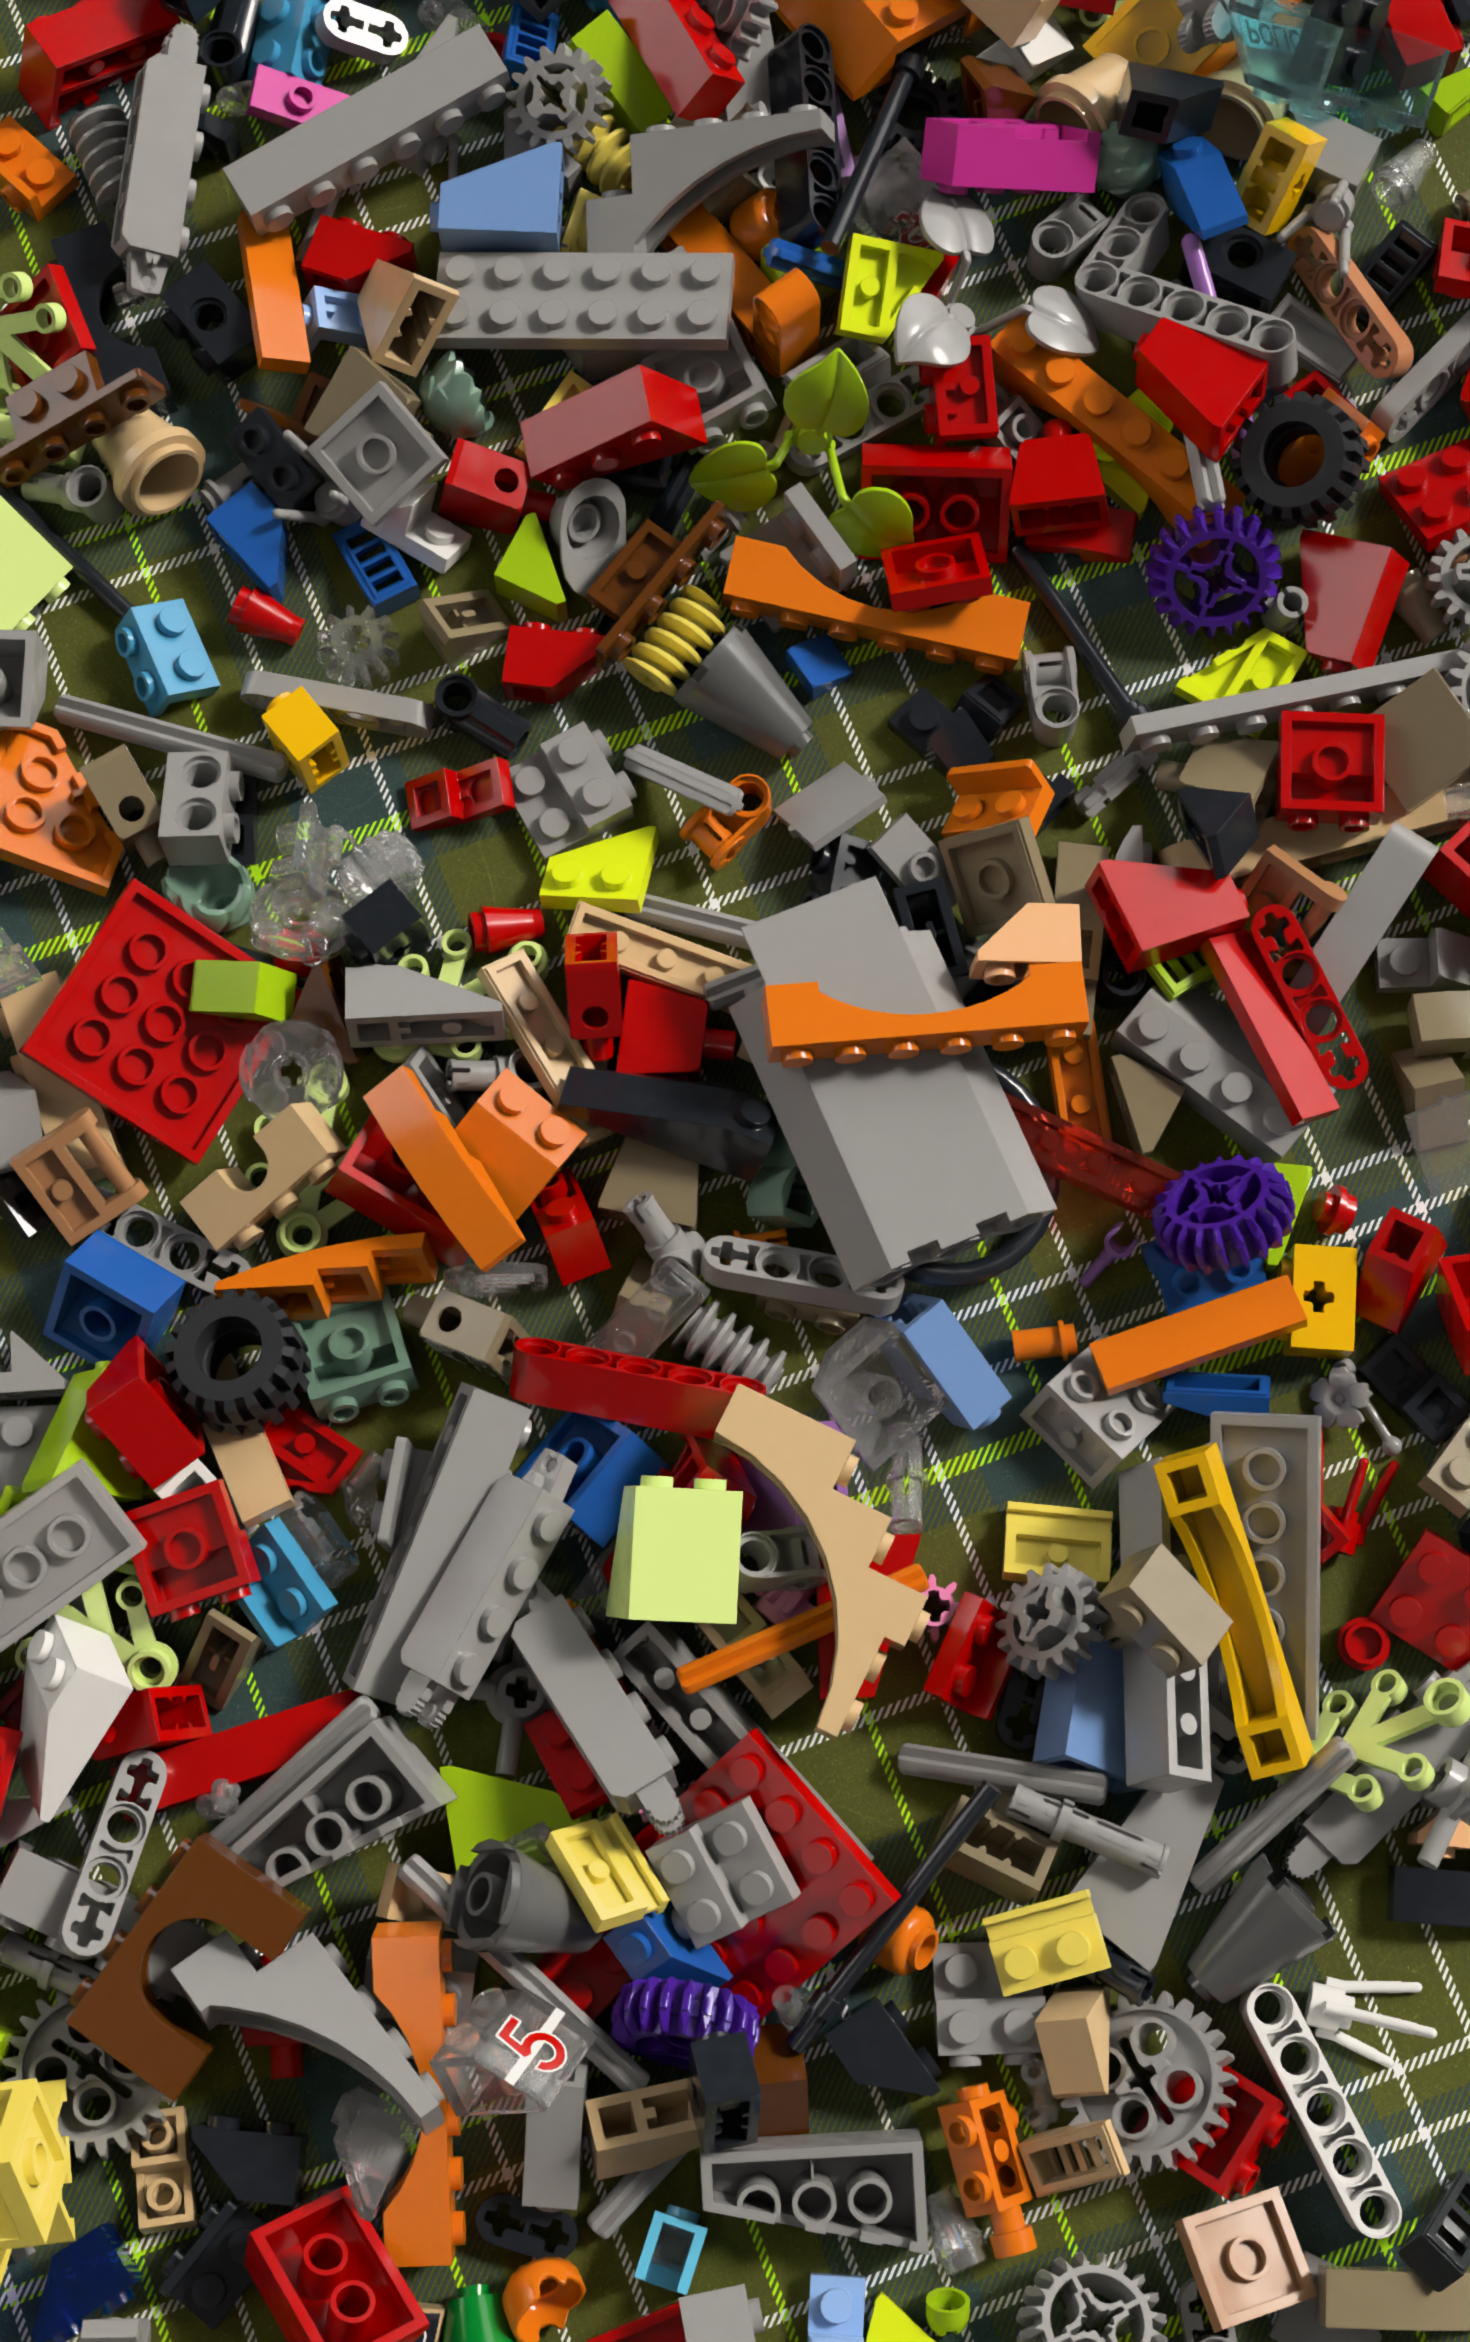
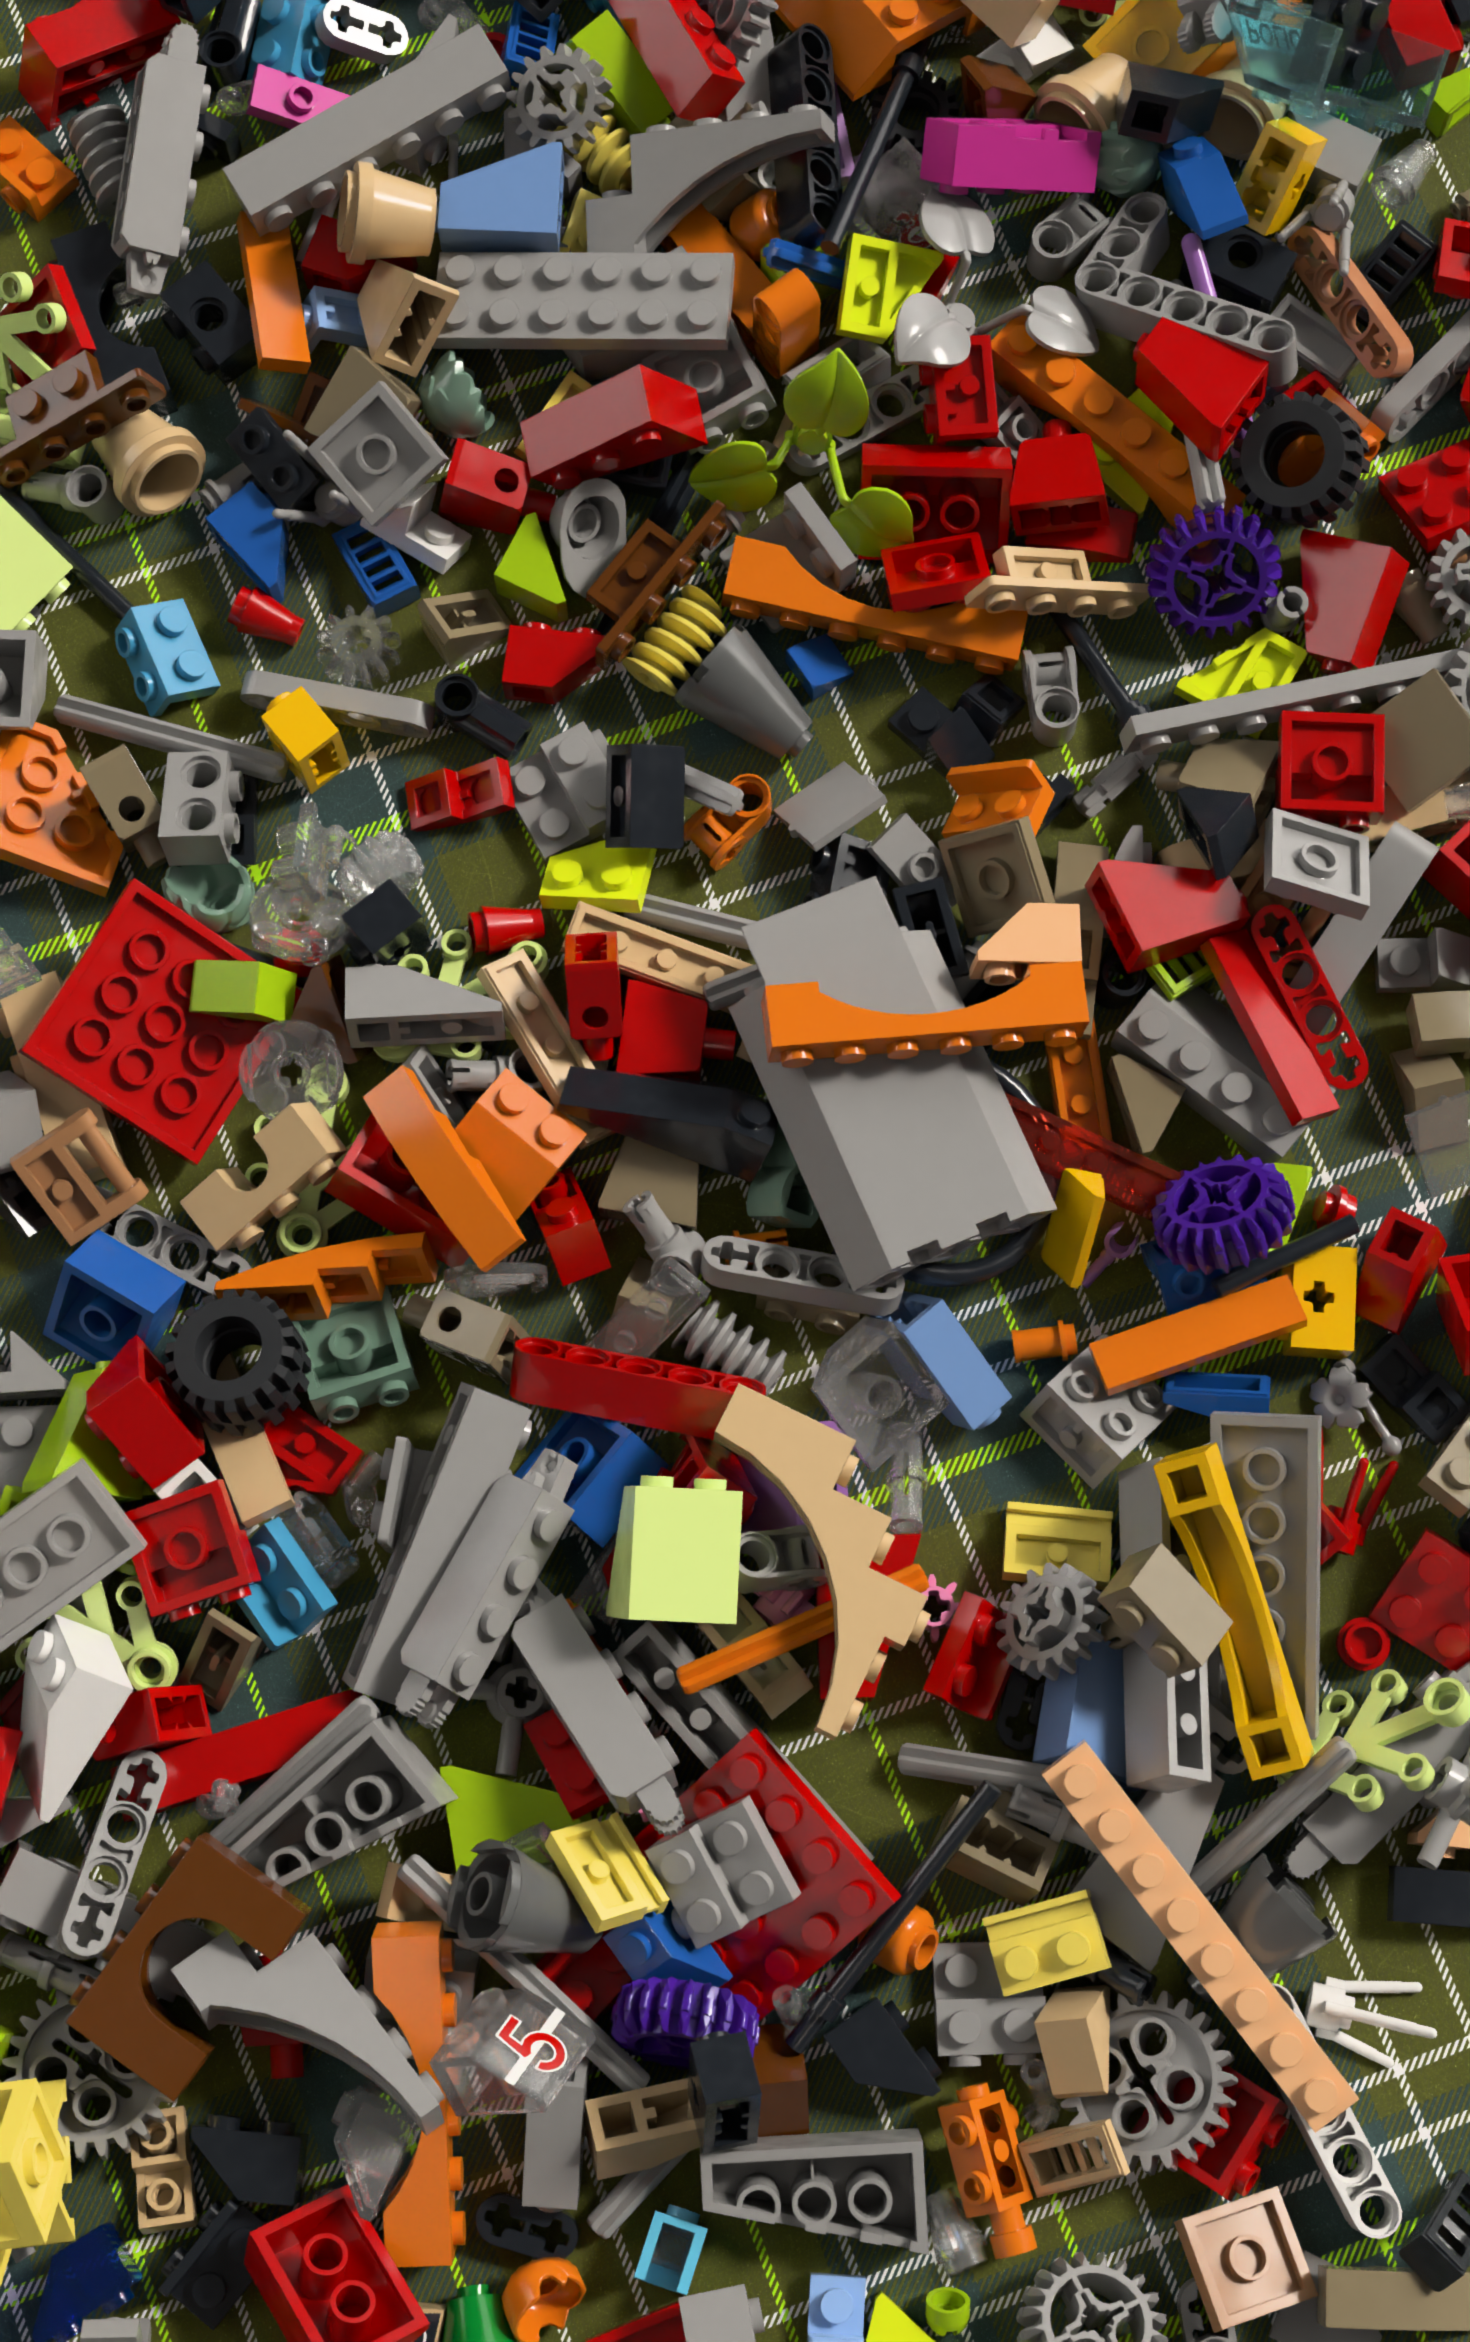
none -> tan piece [337,161,437,265]
none -> black panel [605,744,685,849]
none -> tan bracket [964,546,1150,619]
none -> yellow slope [1041,1168,1105,1289]
none -> light nougat plate [1041,1739,1359,2133]
none -> black bar [1211,1214,1359,1298]
none -> light grey plate [1264,808,1370,920]

